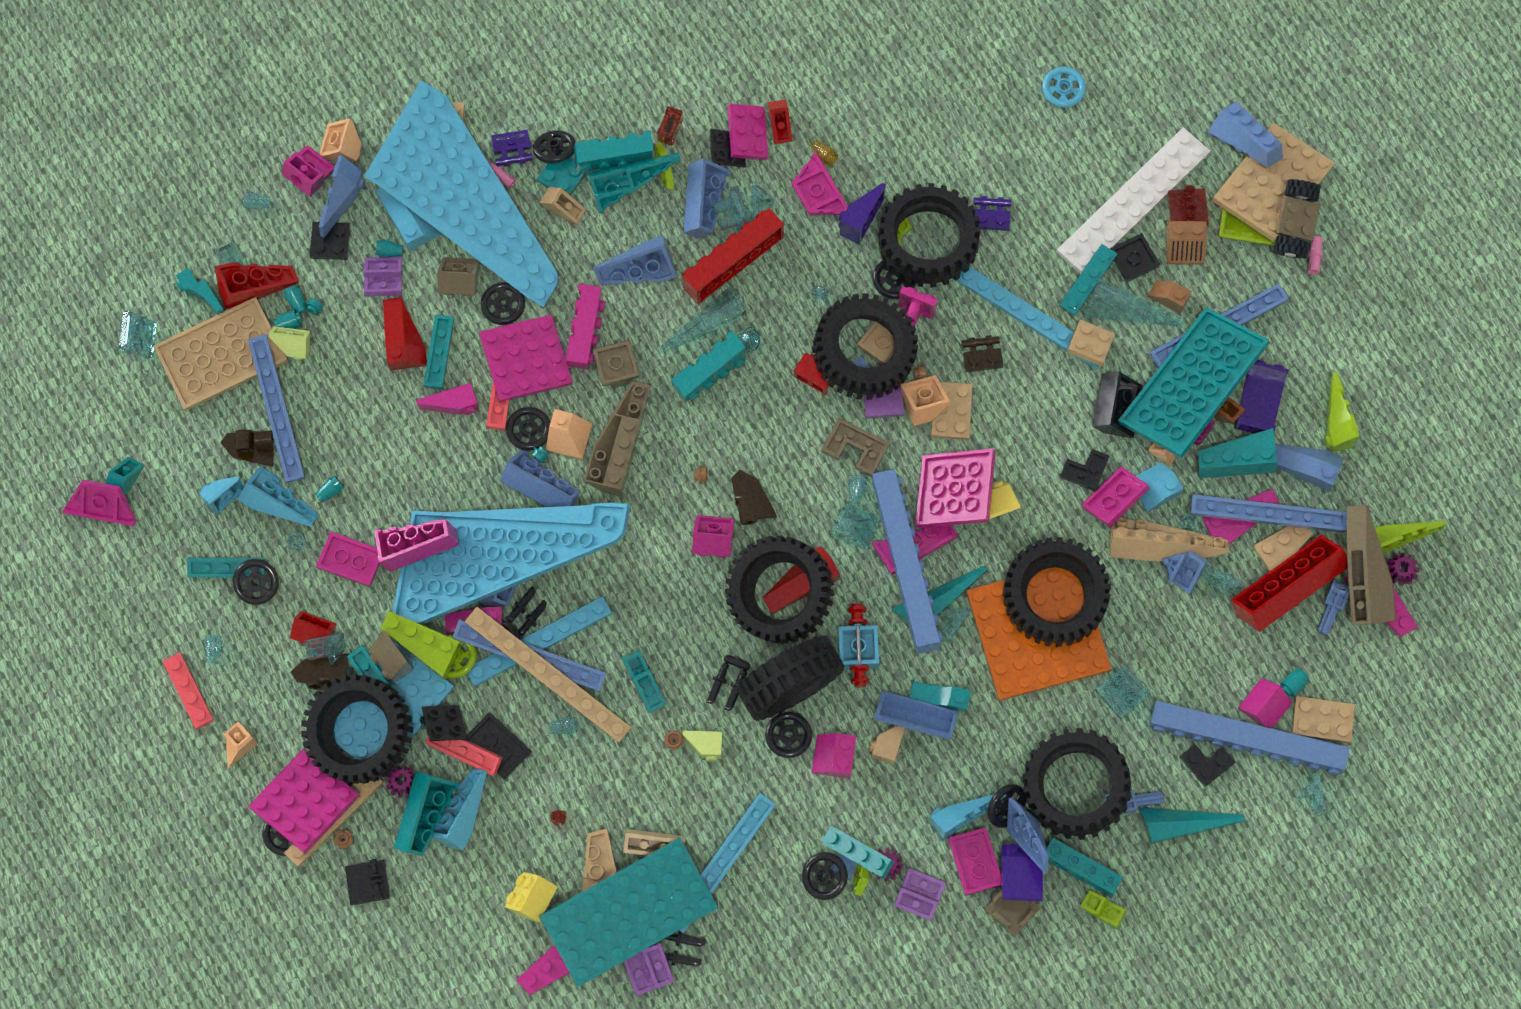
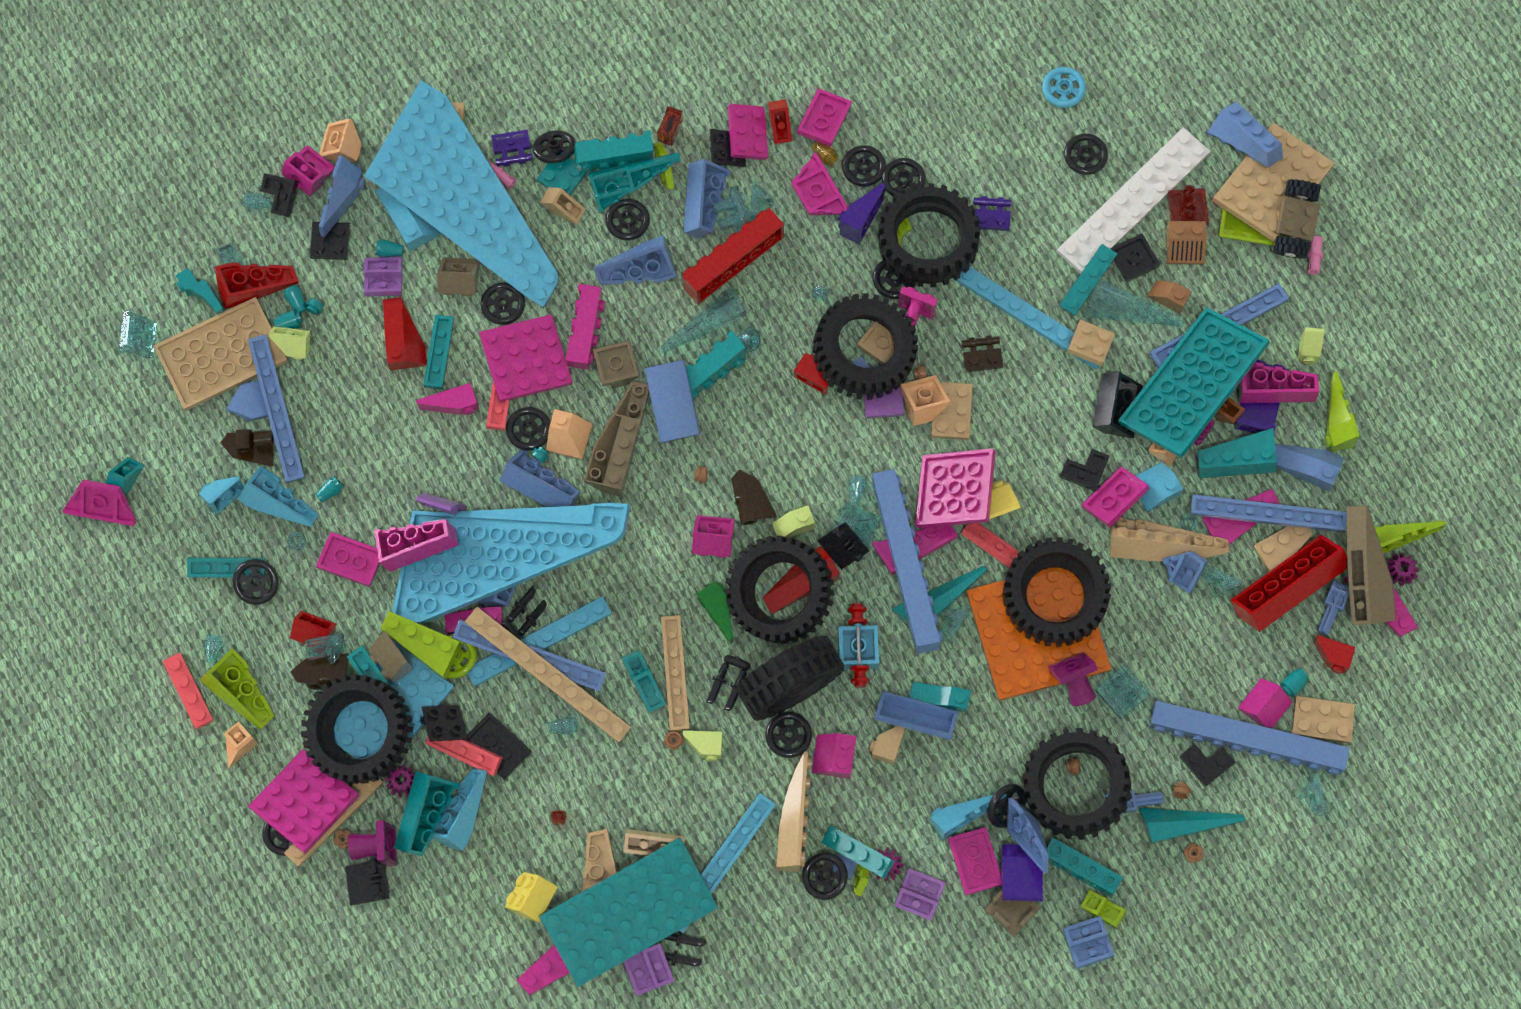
dark tan plate [821,418,890,477] -> none
none -> lime wedge [200,648,274,730]
none -> medium blue slope [226,381,268,422]
none -> black plate [260,173,299,217]
none -> magenta plant [348,820,397,867]
none -> medium lavender slope [416,493,467,515]
none -> black plate [605,199,650,241]
none -> medium blue slope [645,360,700,443]
none -> tan plate [661,615,690,732]
none -> green slope [697,581,733,644]
none -> yellowish green slope [772,505,815,538]
none -> tan wedge [776,751,812,872]
none -> dark pink plate [797,88,852,147]
none -> black hinge [817,522,870,570]
none -> black plate [842,145,886,187]
none -> black plate [882,158,926,196]
none -> coral plate [961,523,1019,567]
none -> magenta plant [1048,652,1098,706]
none -> medium blue slope [1063,916,1114,970]
none -> black plate [1064,133,1108,175]
none -> medium nougat plate [1067,756,1081,776]
none -> medium nougat plate [1172,782,1191,799]
none -> medium nougat plate [1184,843,1203,863]
none -> dark pink wedge [1238,362,1319,403]
none -> yellowish green slope [1298,327,1325,365]
none -> red slope [1314,635,1356,674]

